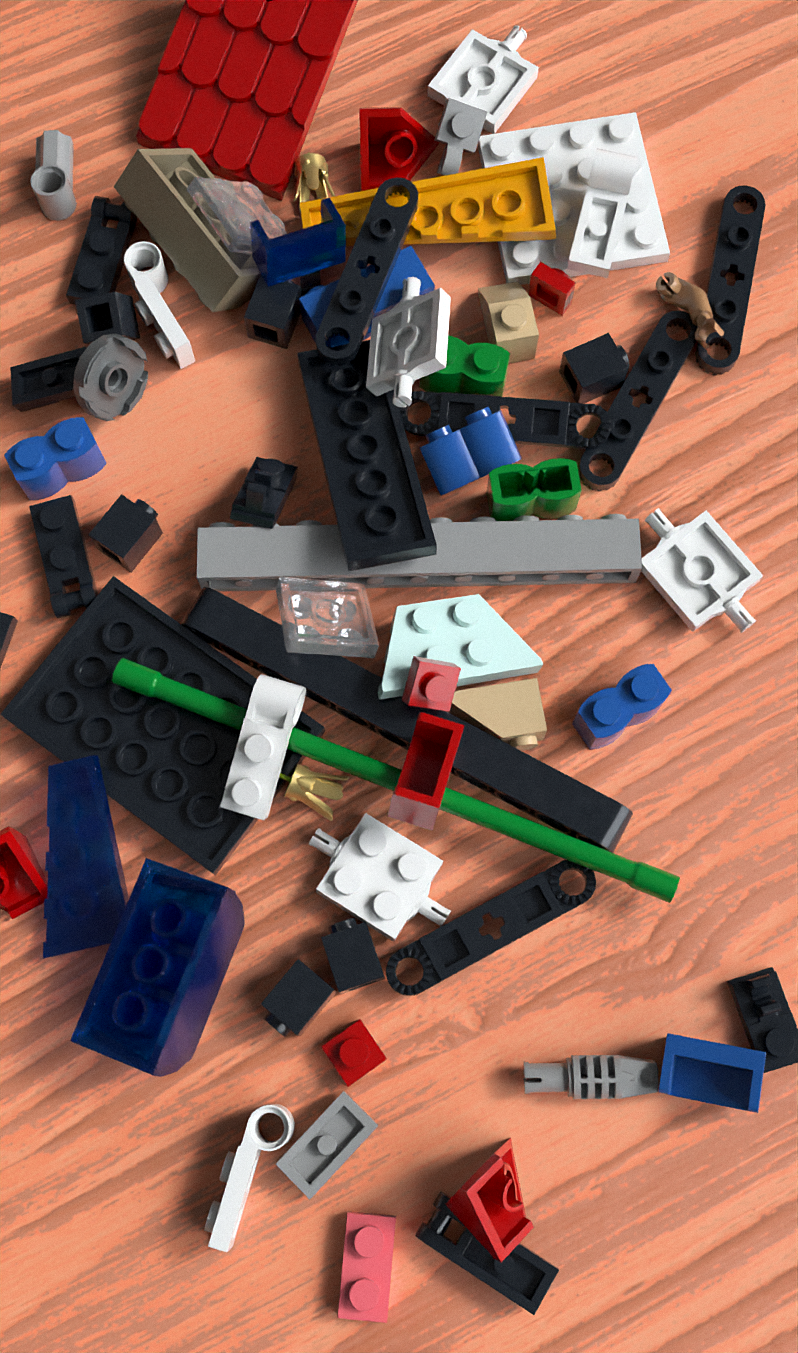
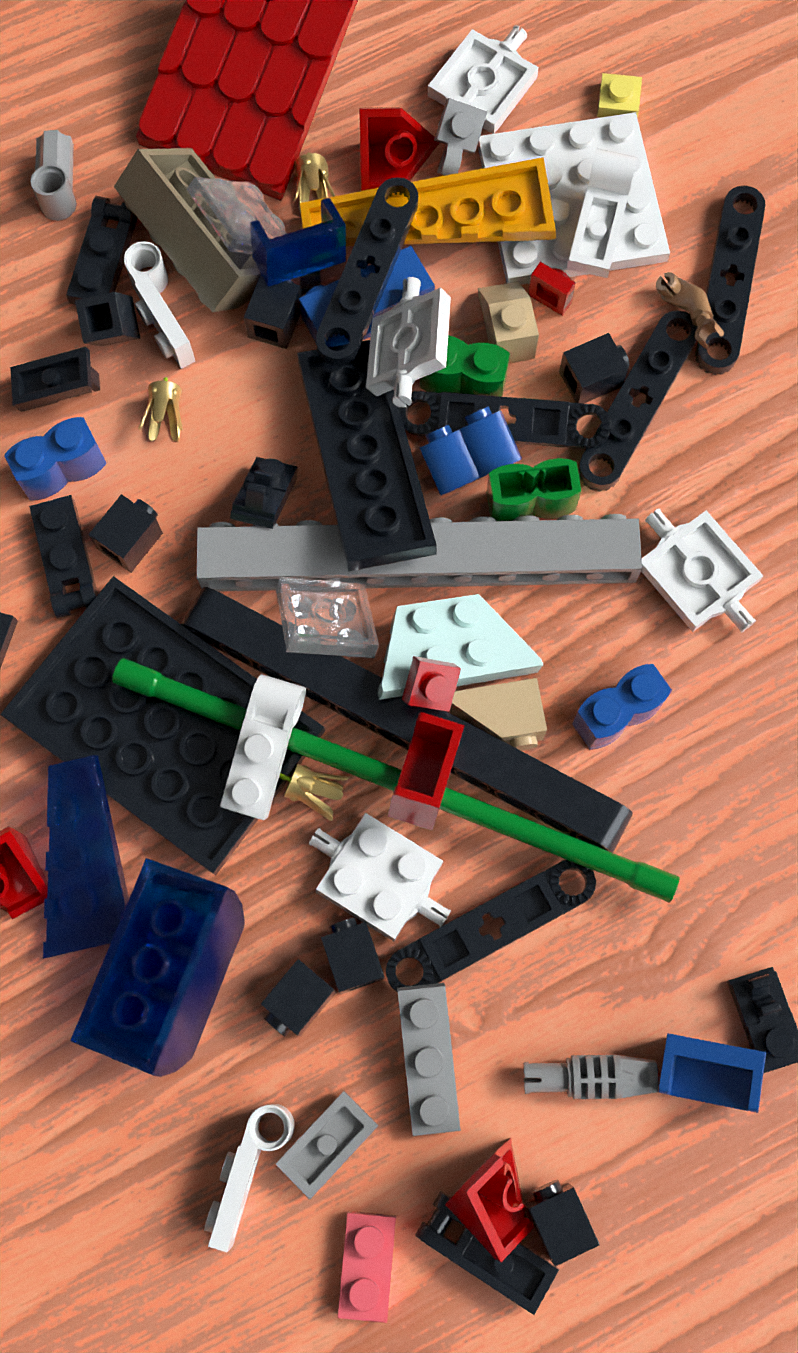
dark grey plate [73,333,148,421] -> none
red plate [321,1019,387,1087] -> none
none -> pearl gold piece [138,377,183,442]
none -> light grey plate [397,983,461,1136]
none -> black brick [526,1180,600,1267]
none -> light yellow plate [597,73,642,118]

